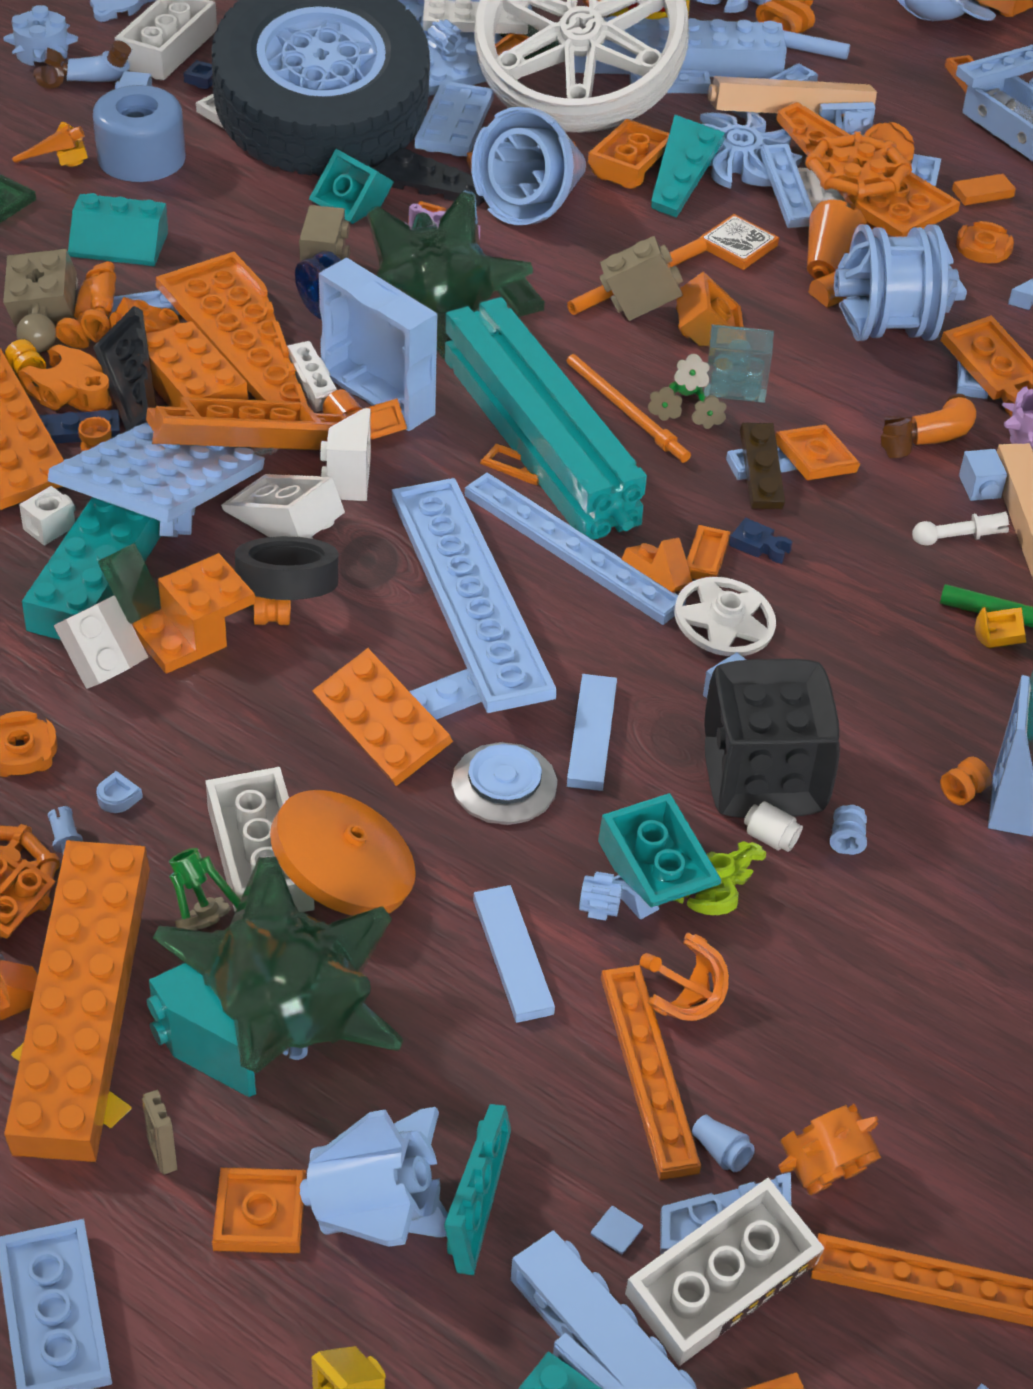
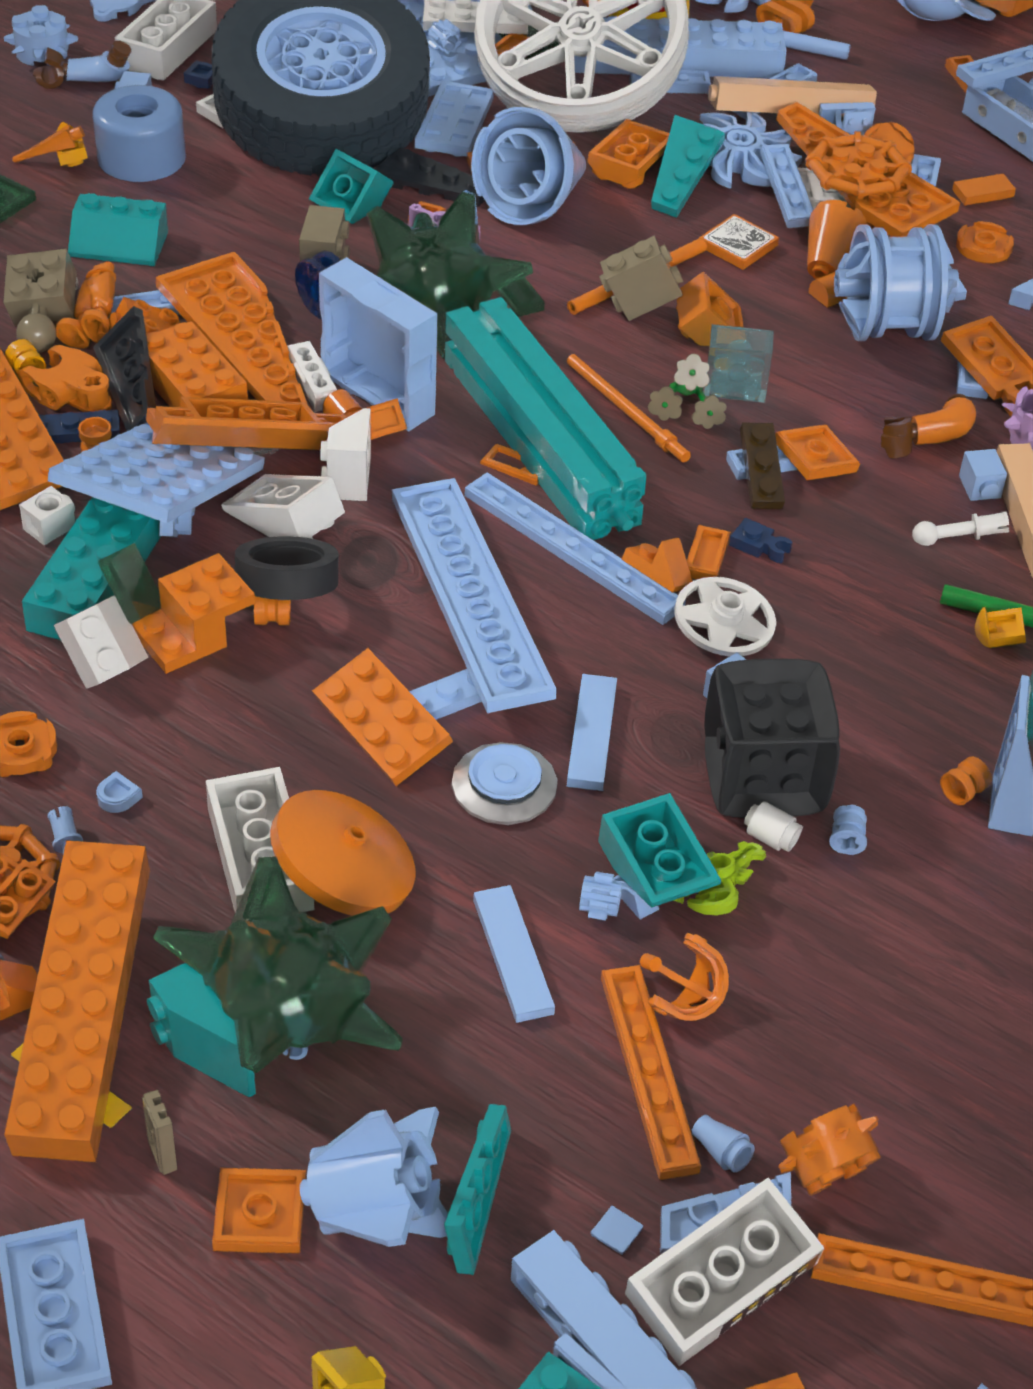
green plant [167,848,269,936] -> none

